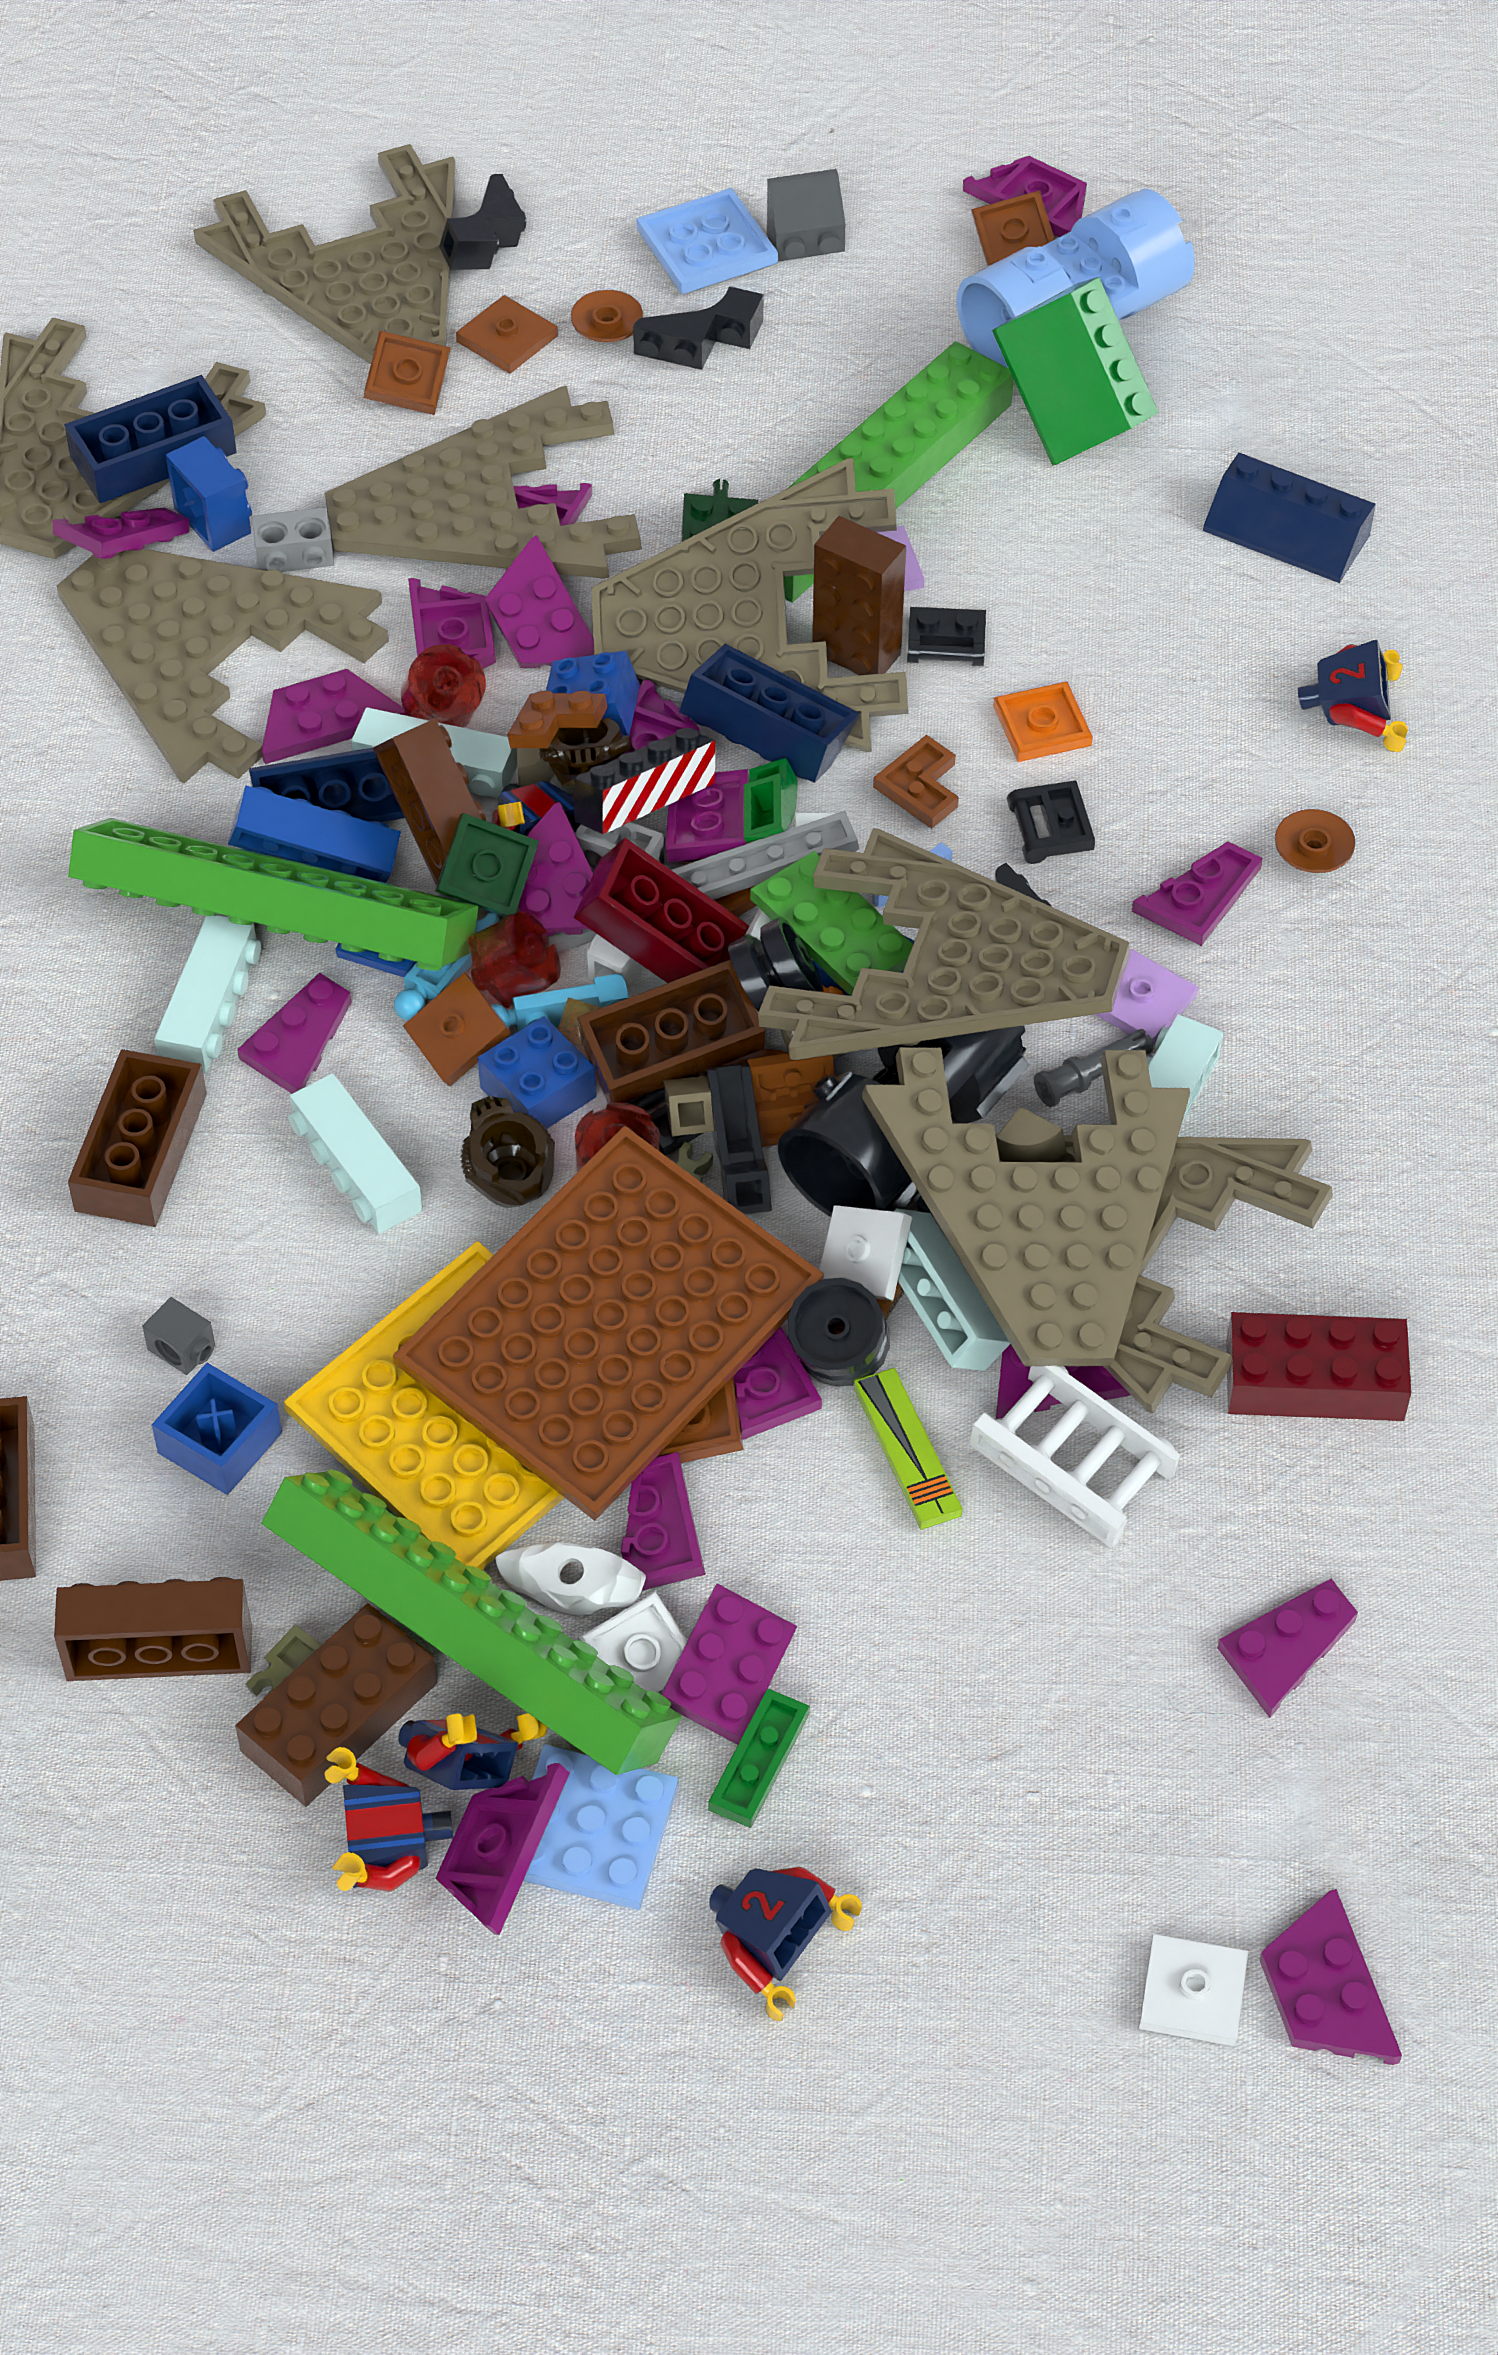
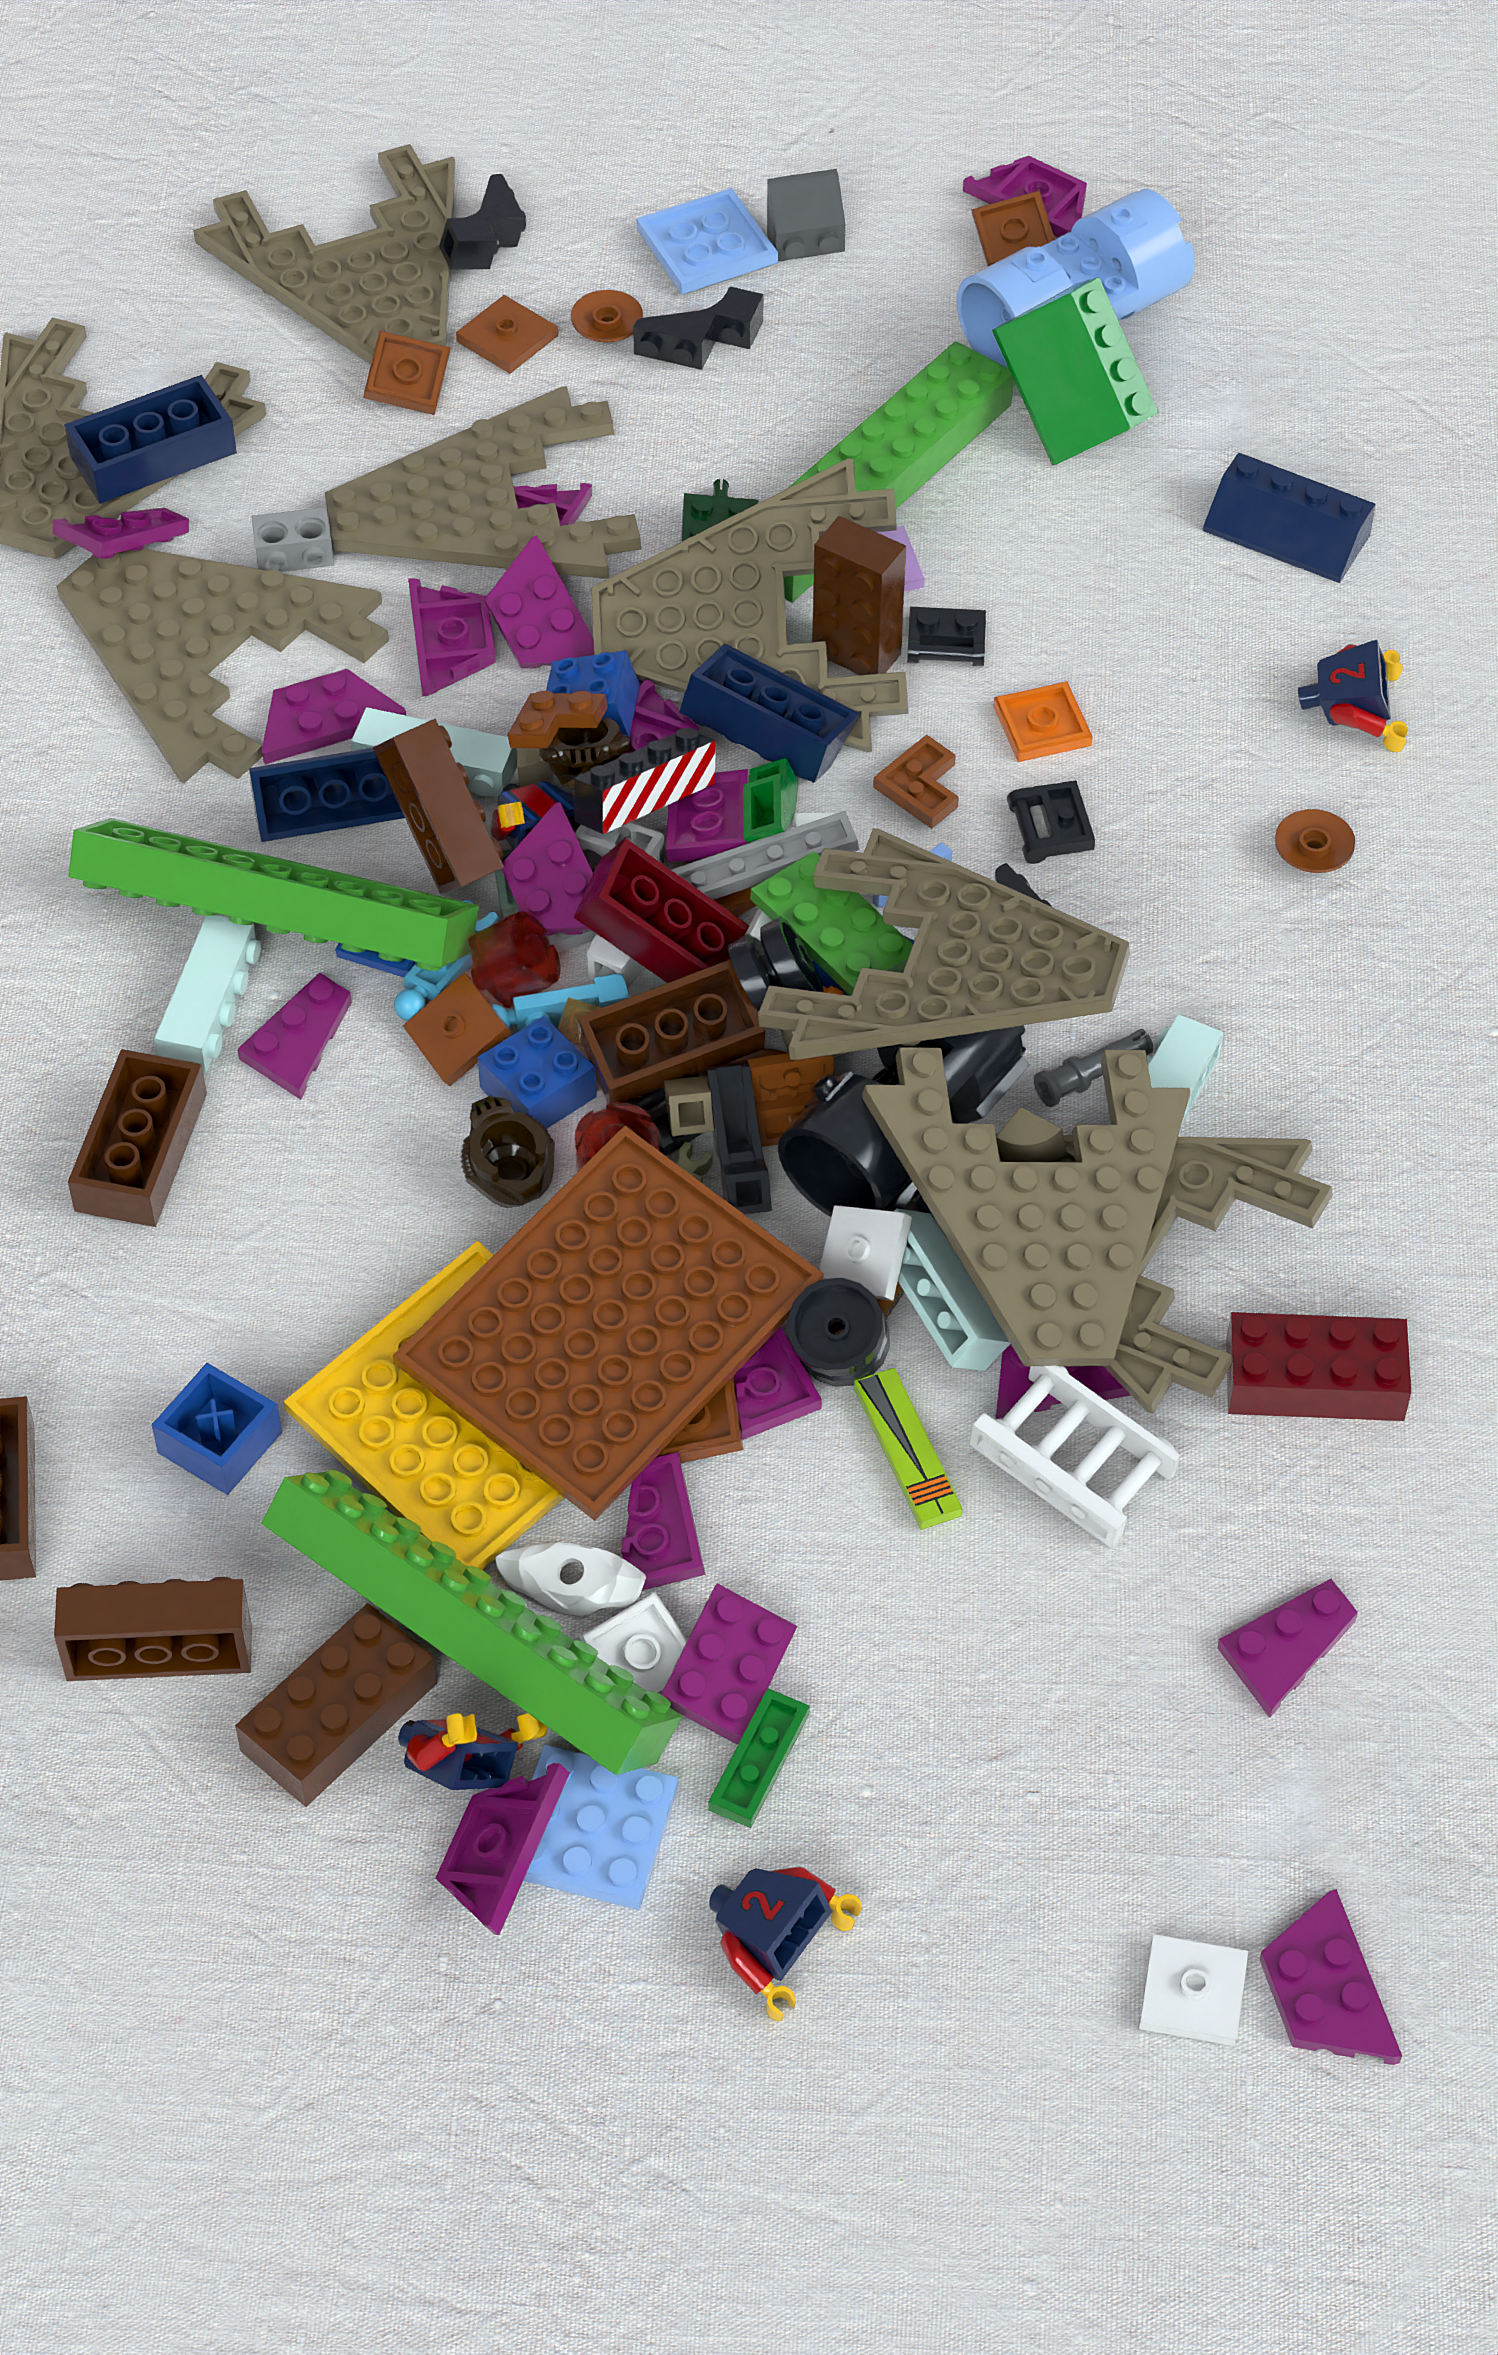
dark grey brick [142,1297,215,1375] -> none
blue brick [166,436,252,552] -> none
blue brick [228,785,401,883] -> none
olive plate [245,1624,321,1699] -> none
light aqua brick [288,1073,422,1234] -> none
torso [325,1747,453,1892] -> none
clear red brick [401,644,486,728] -> none
dark green plate [435,813,539,919] -> none
lavender plate [1095,948,1199,1045] -> none
magenta wing [1132,841,1263,946] -> none

